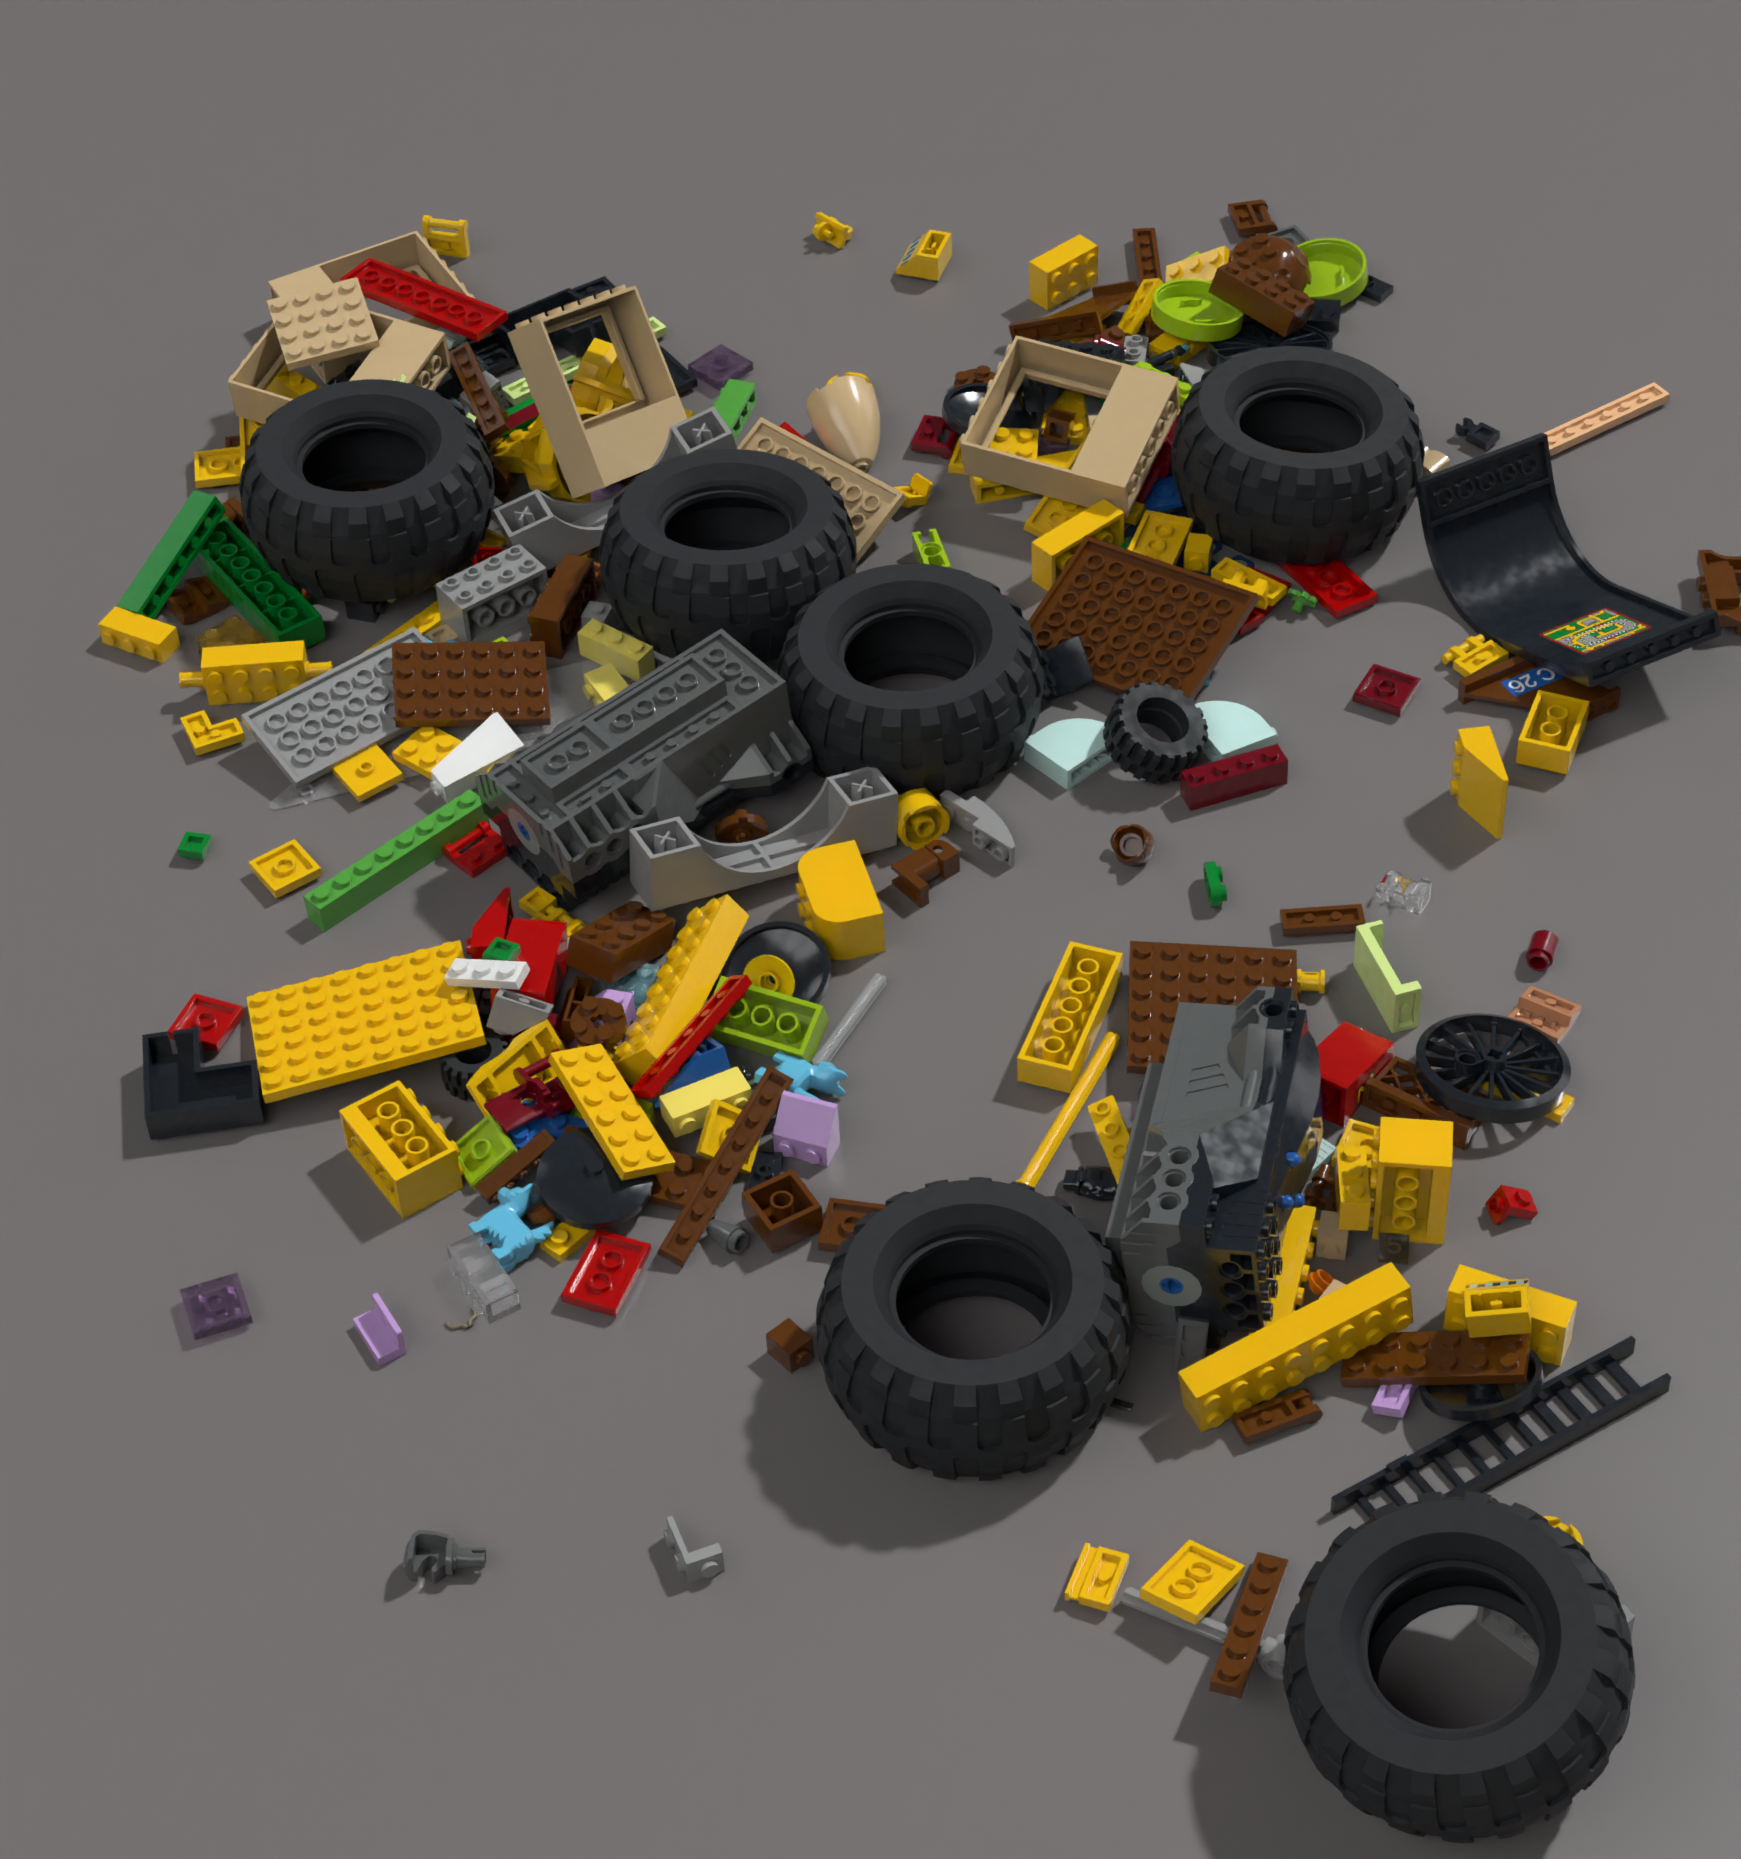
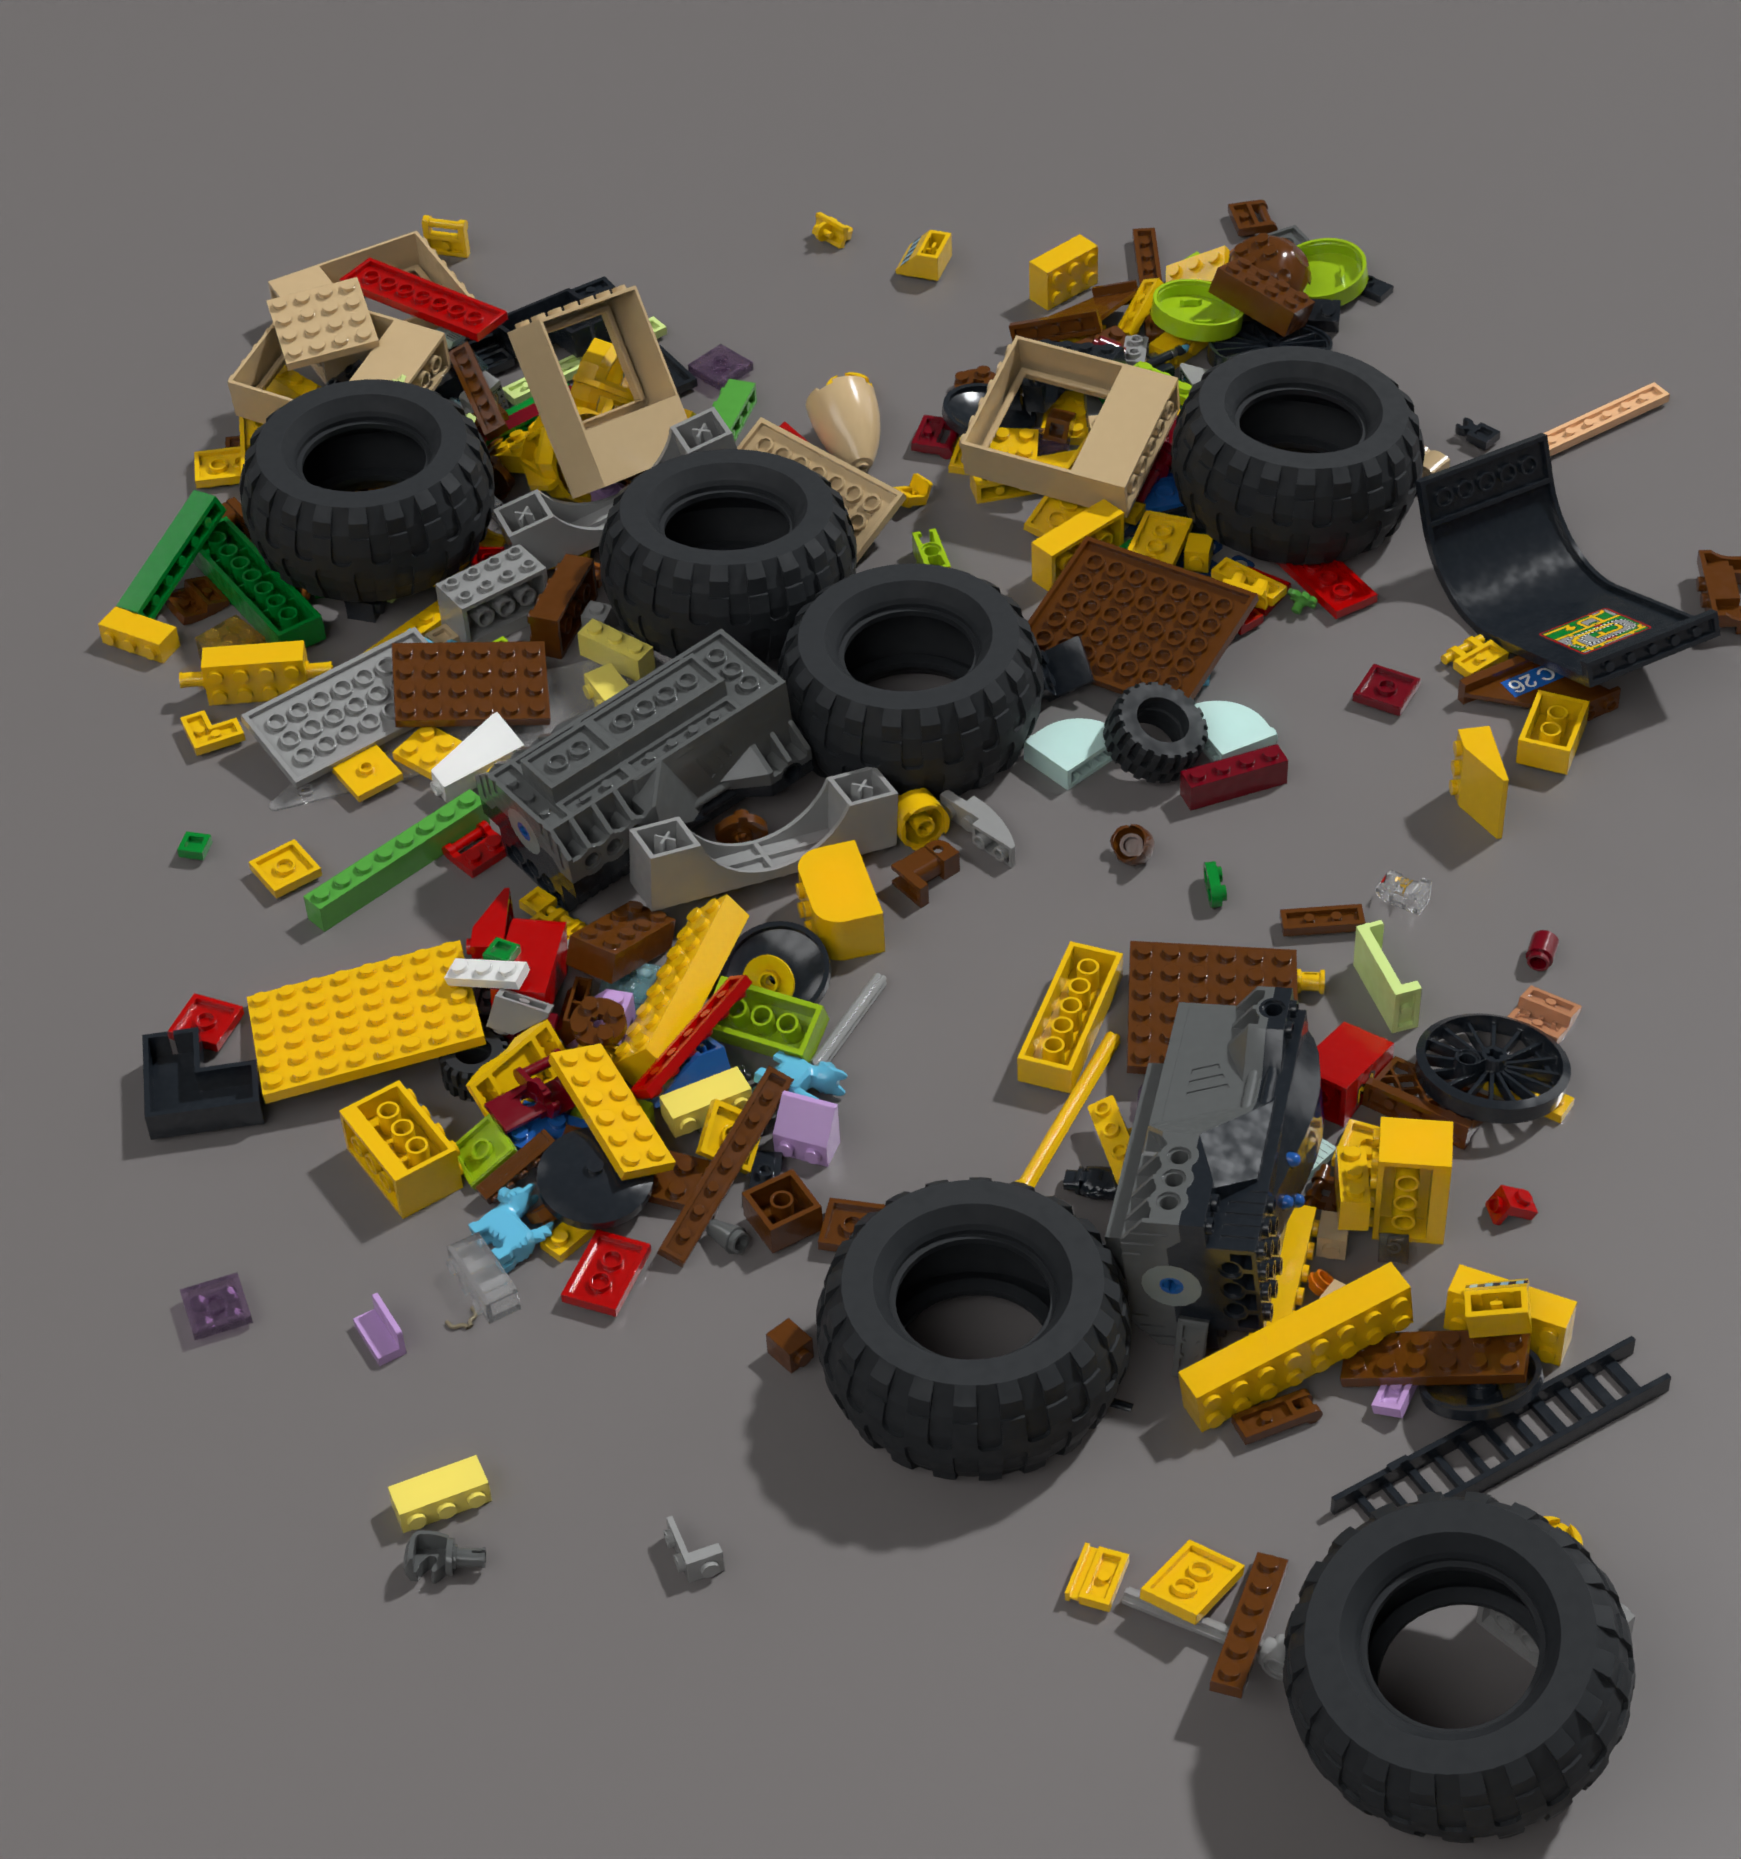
none -> light yellow brick [388,1455,492,1533]

